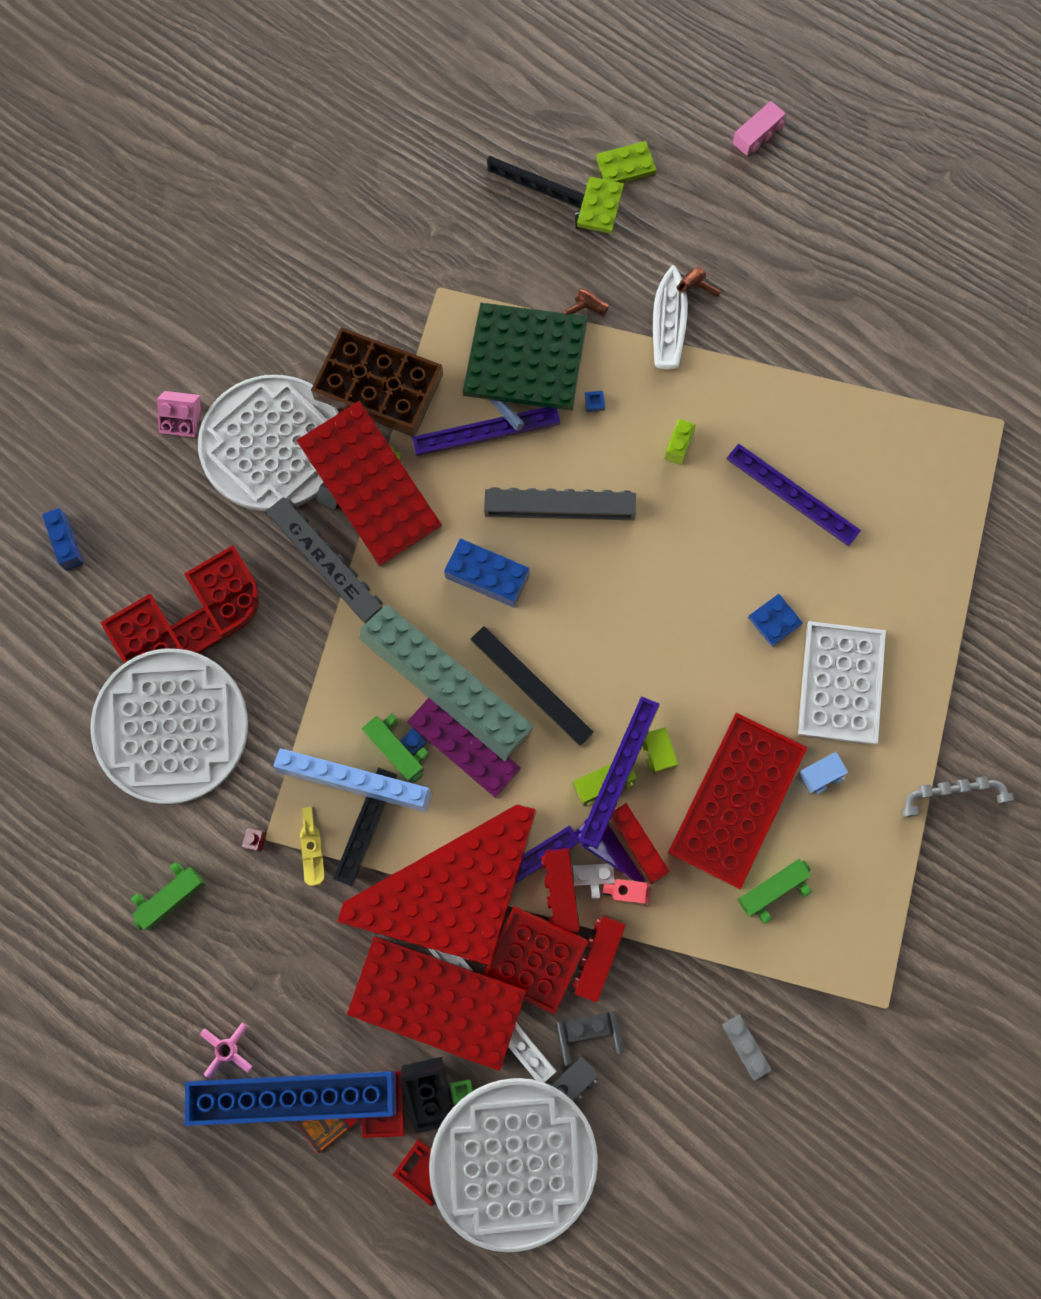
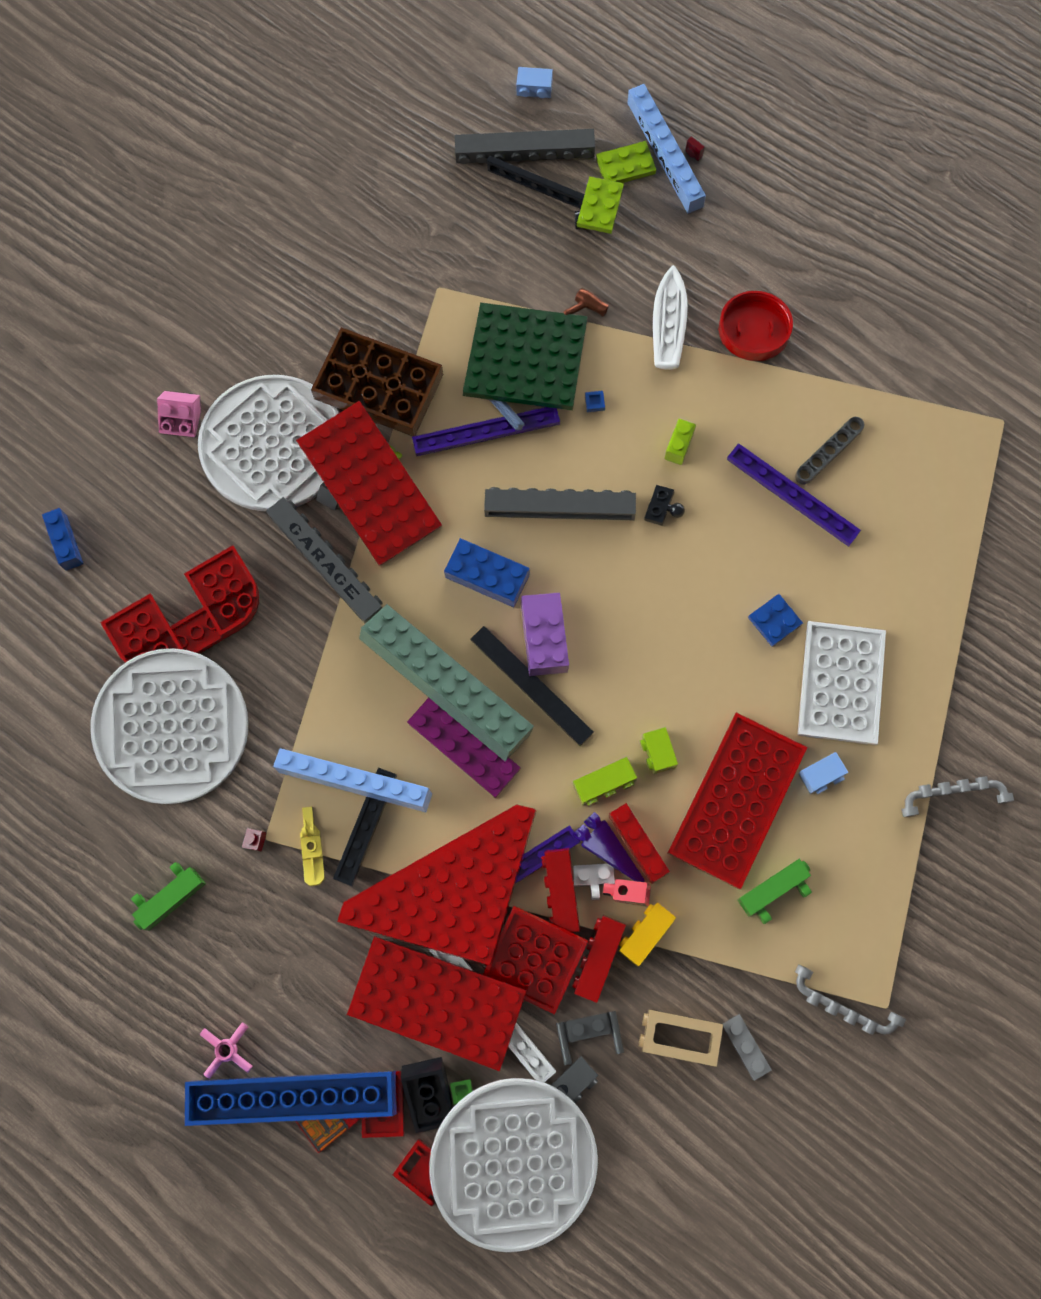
bright green brick [361,713,429,783] -> none
blue plate [399,728,427,756] -> none
dark purple plate [578,696,660,849] -> none
copper piece [676,267,720,296] -> none
bright pink brick [732,101,786,156] -> none
none -> dark grey brick [455,129,595,164]
none -> light blue brick [516,67,553,98]
none -> medium lavender brick [521,593,569,676]
none -> yellow brick [619,902,676,967]
none -> light blue brick [627,84,706,214]
none -> tan piece [639,1010,723,1067]
none -> black plate [644,485,685,526]
none -> dark red plate [685,136,705,161]
none -> red piece [718,291,793,361]
none -> dark grey beam [795,417,864,484]
none -> light grey bar [795,964,906,1035]

